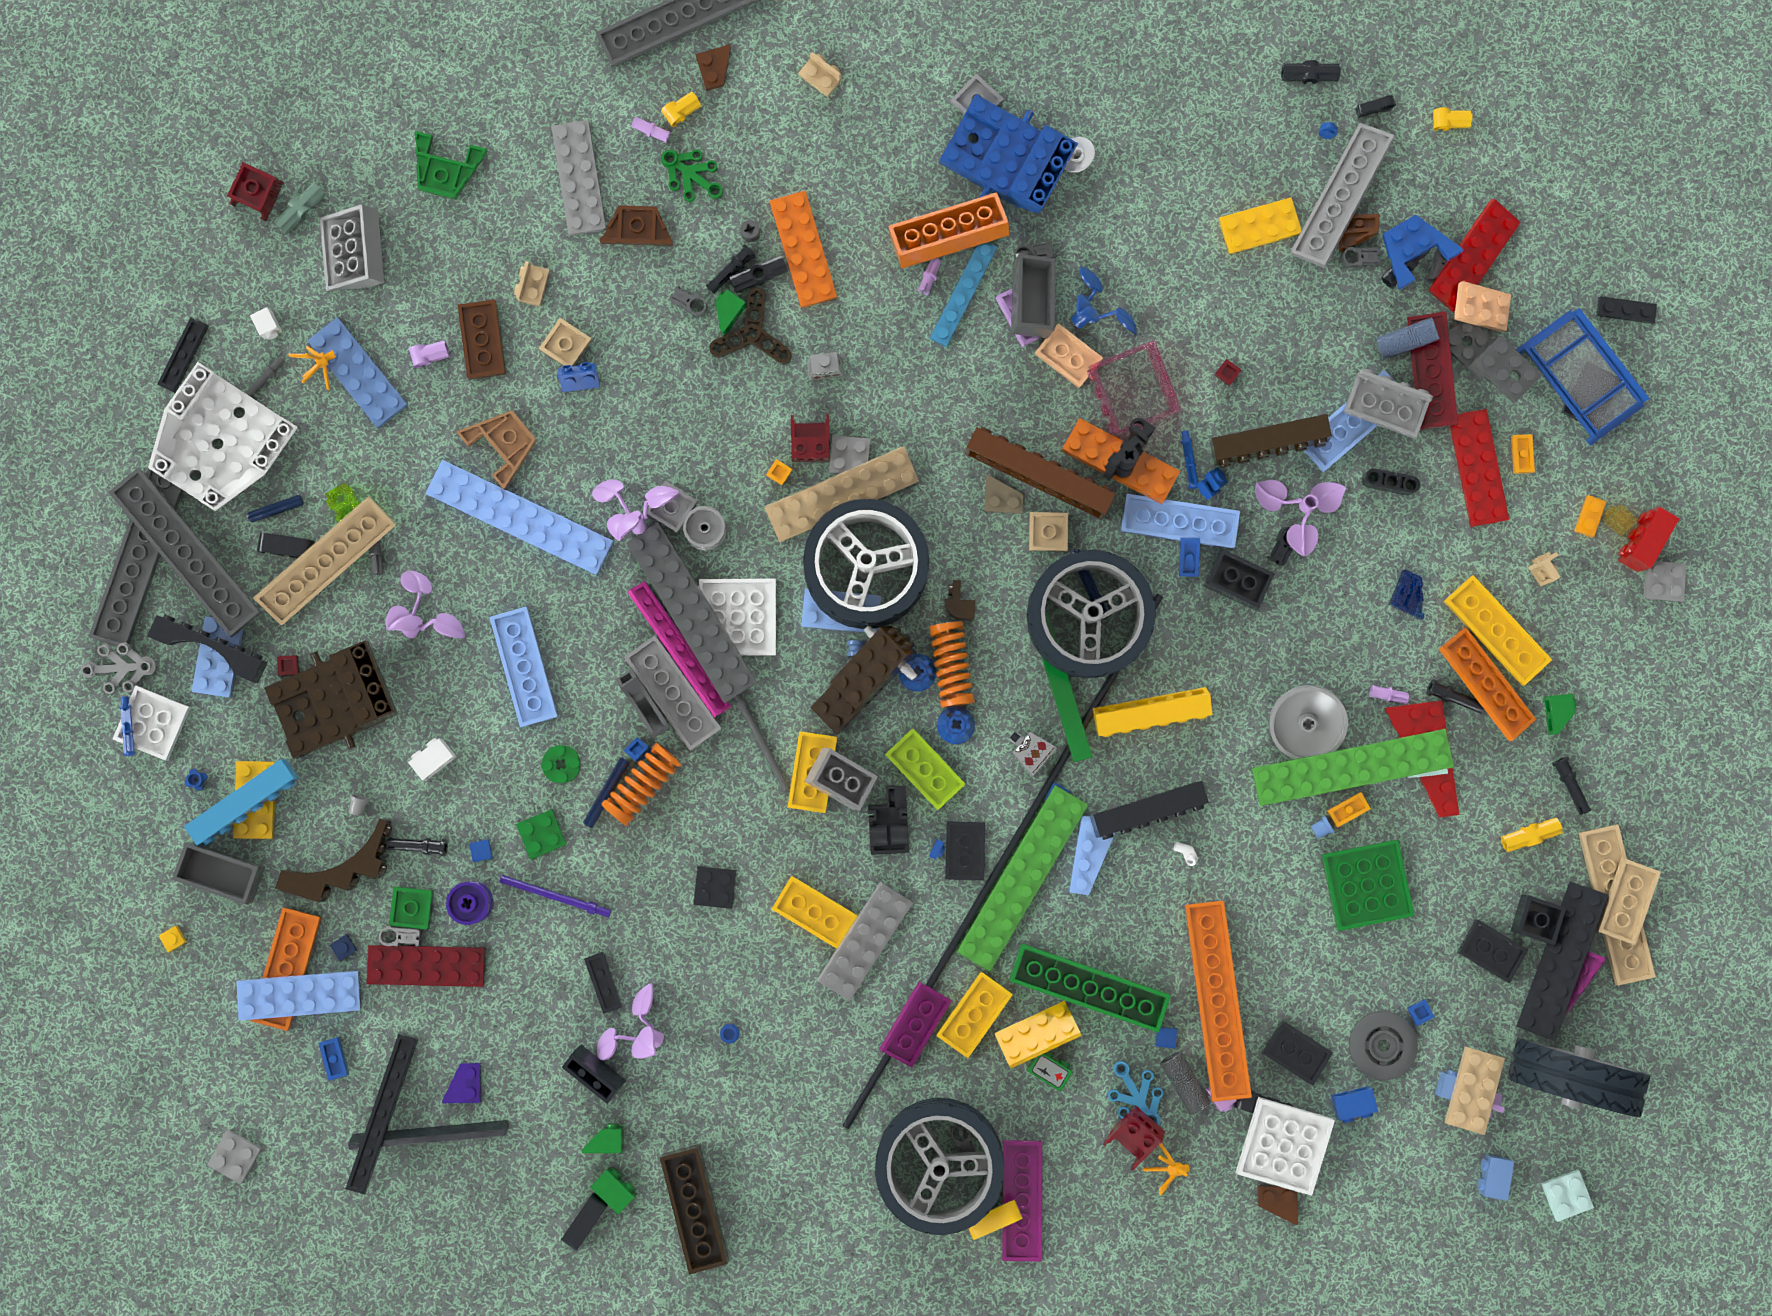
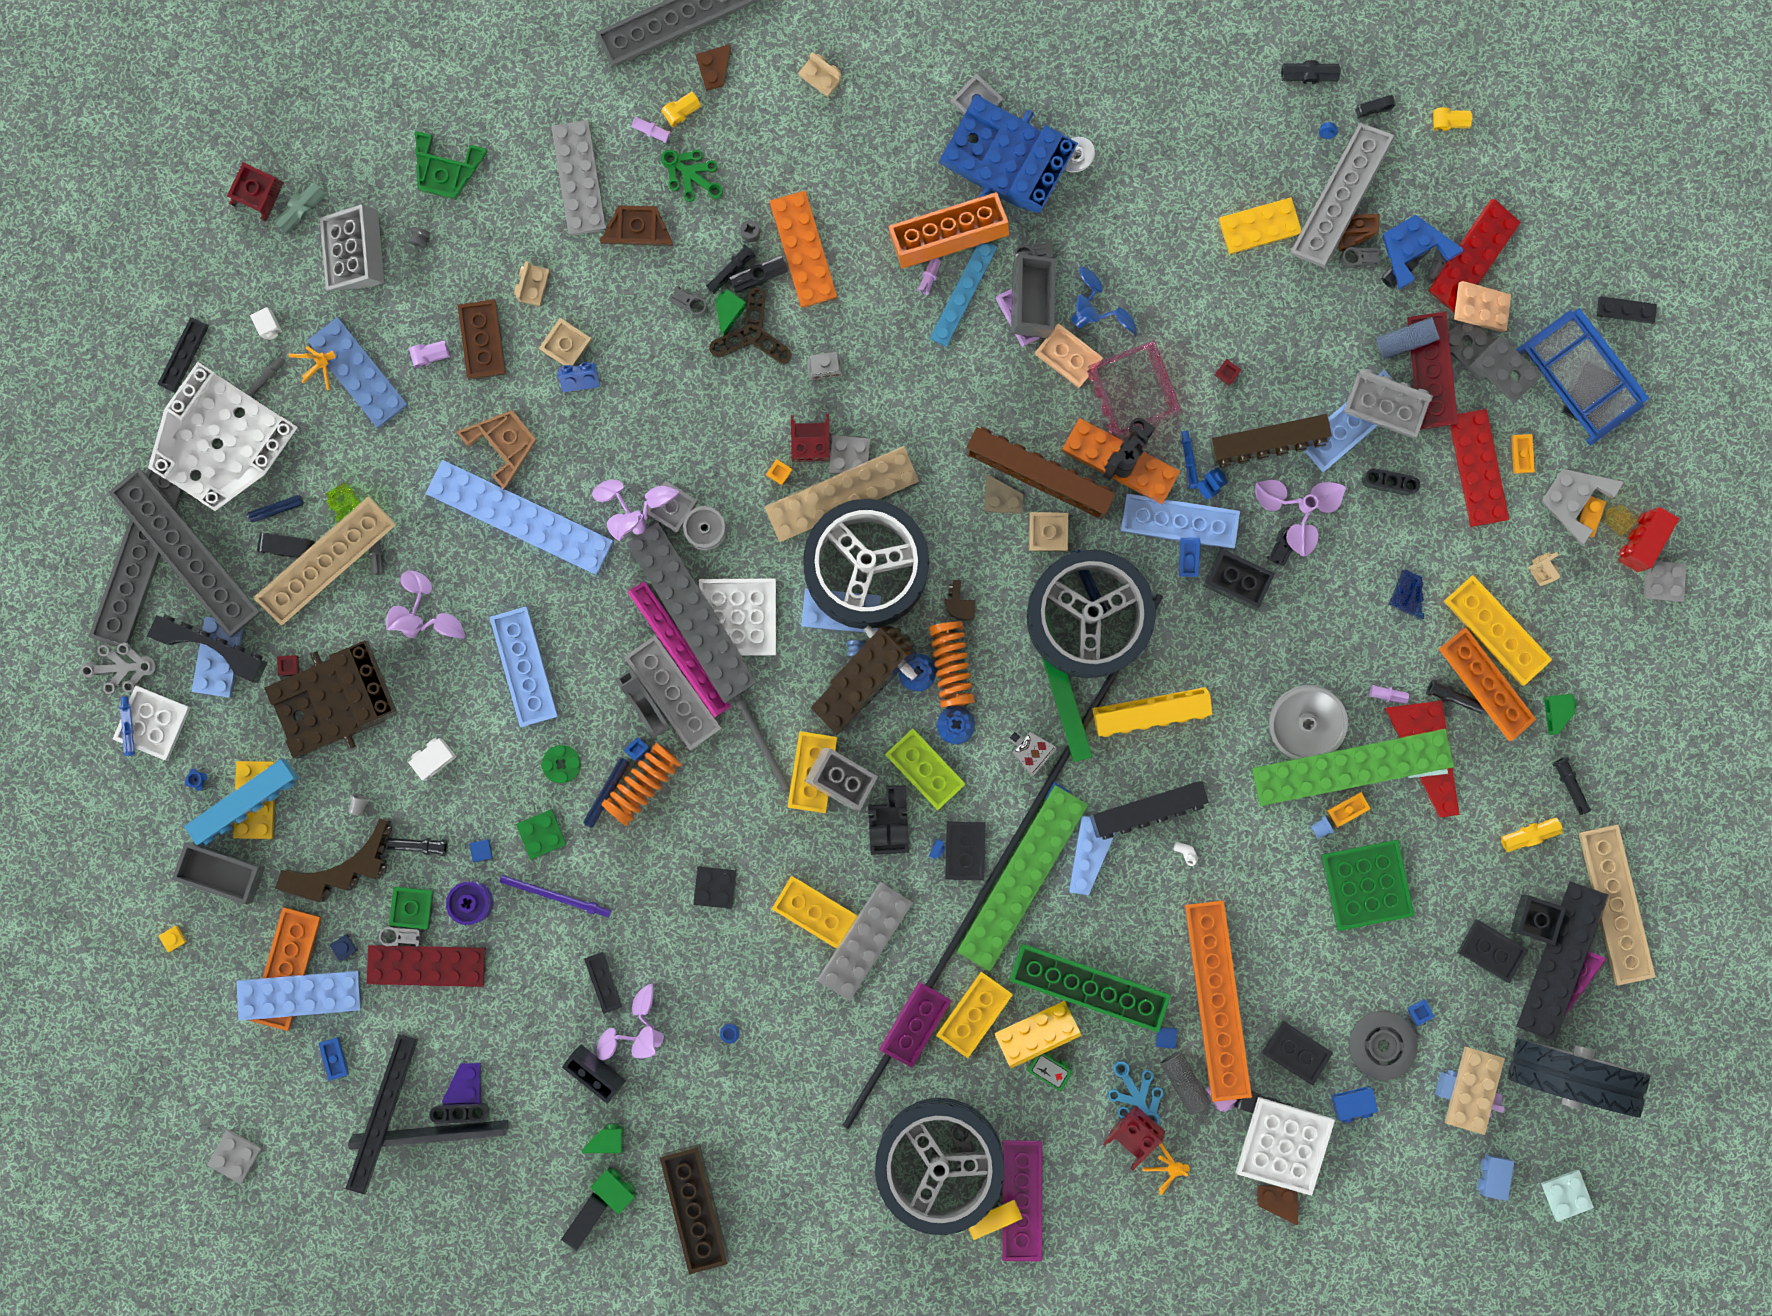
tan plate [1597,858,1661,945] -> none
none -> dark grey wheel [408,227,431,248]
none -> black beam [429,1102,490,1124]
none -> light grey wing [1541,469,1624,546]

